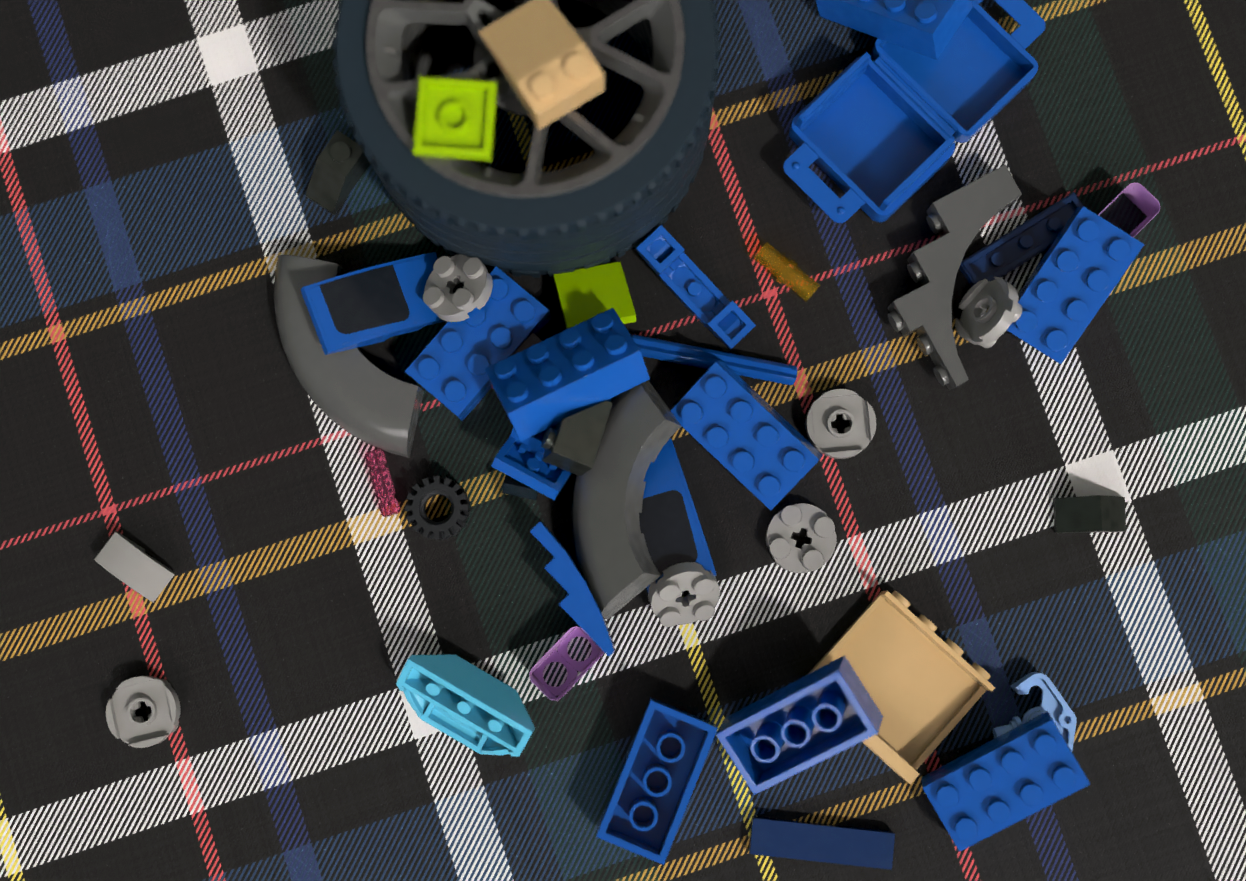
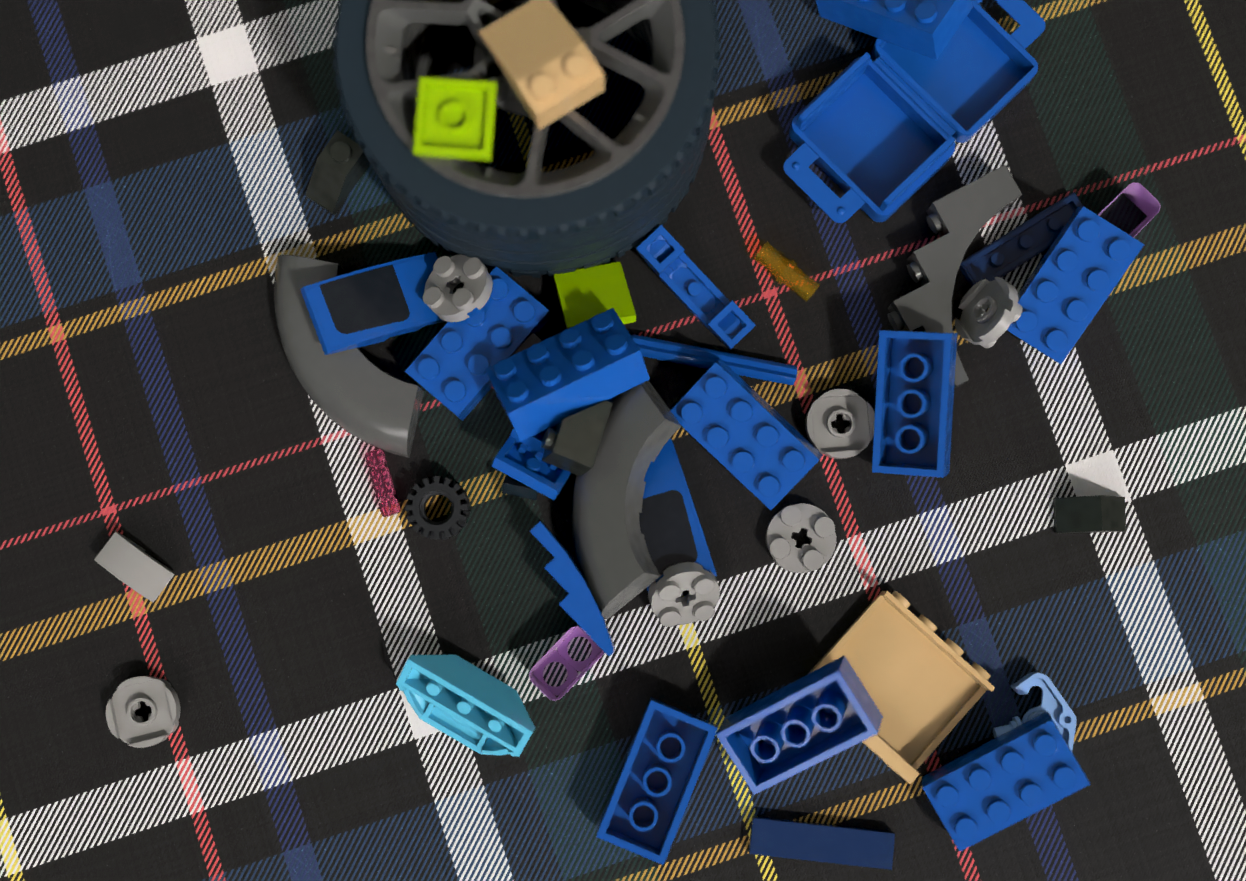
none -> blue brick [872,330,957,478]

